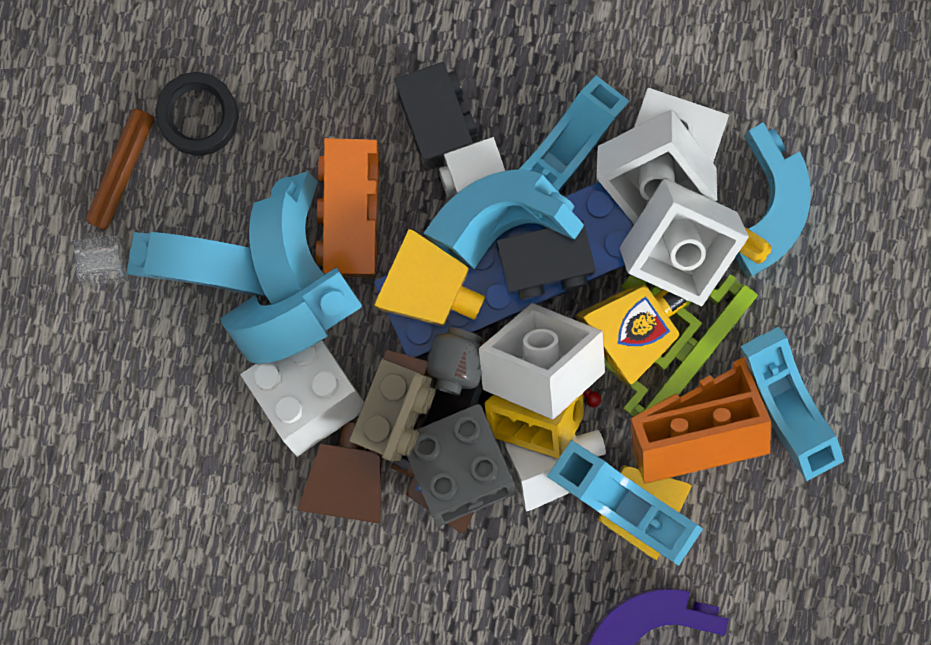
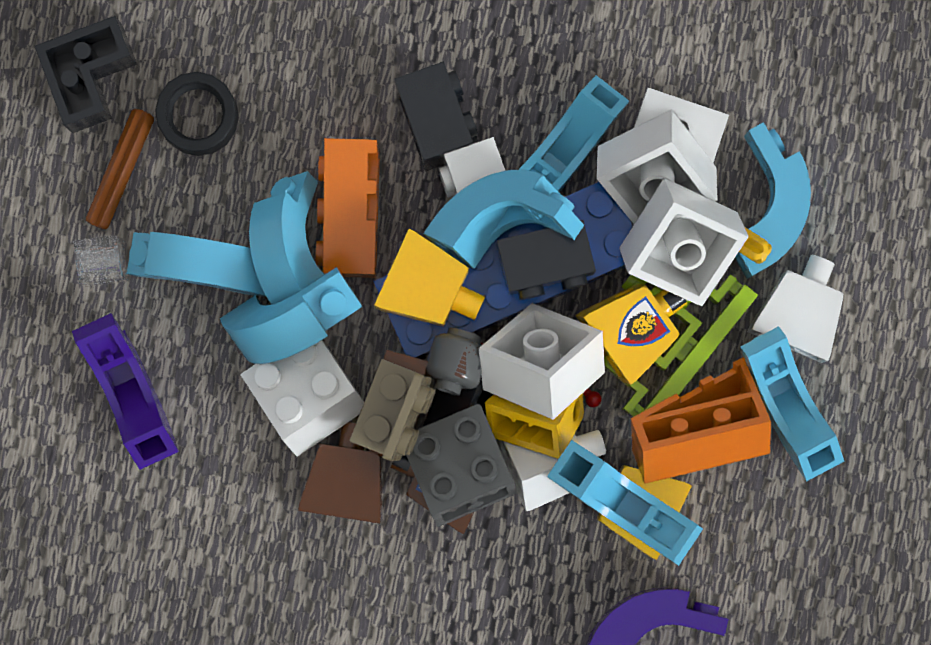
none -> black brick [34,16,137,133]
none -> dark purple arch [72,313,179,470]
none -> white torso [747,255,843,363]

